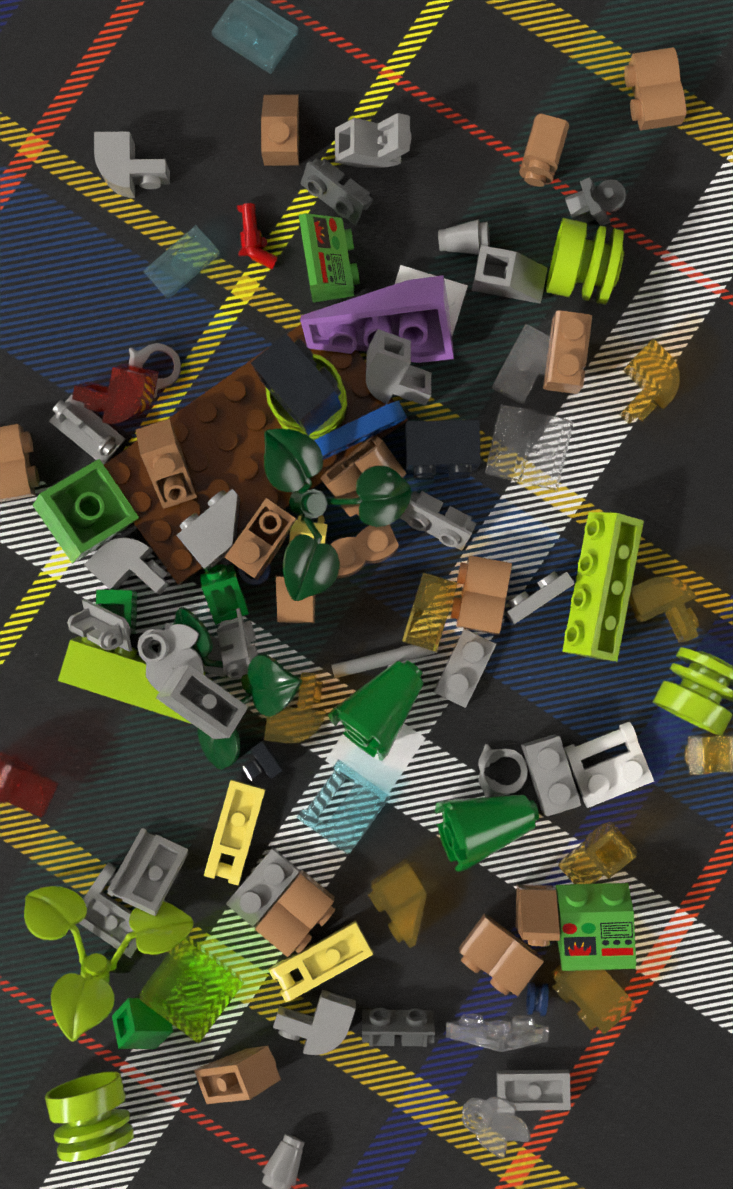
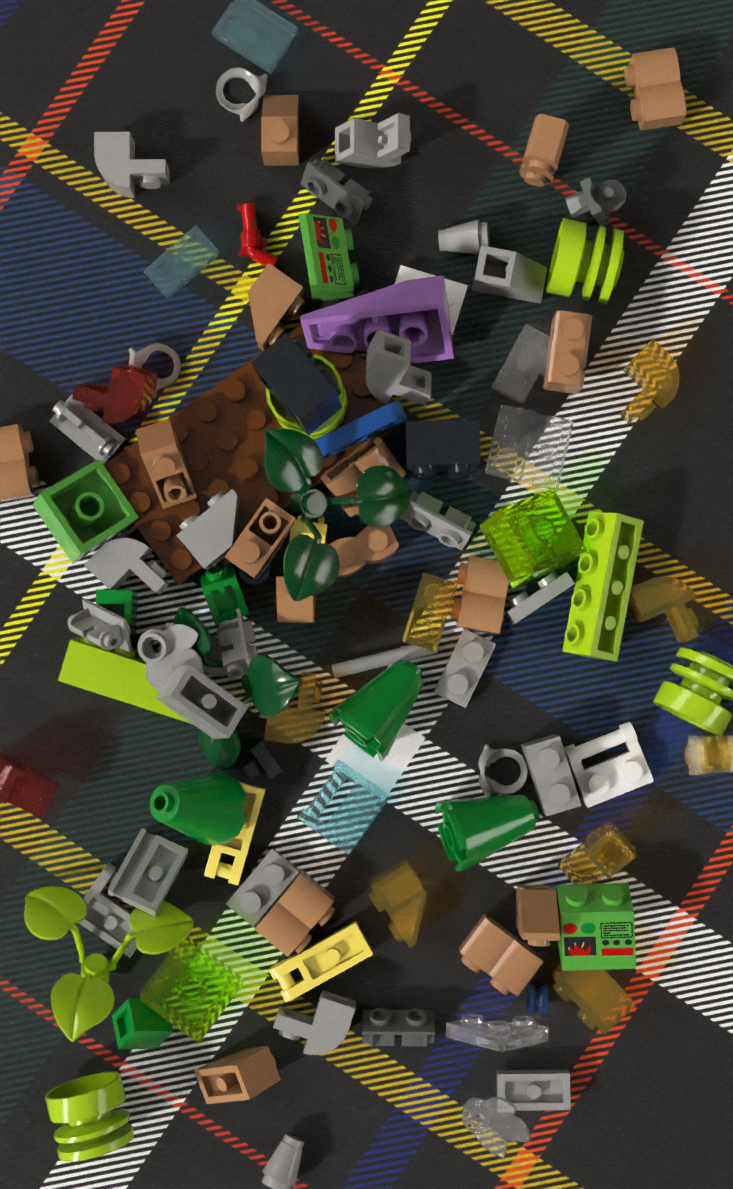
none -> green cone [150,773,247,846]
none -> light grey piece [216,67,268,122]
none -> medium nougat slope [248,263,306,351]
none -> clear neon green brick [479,488,587,589]

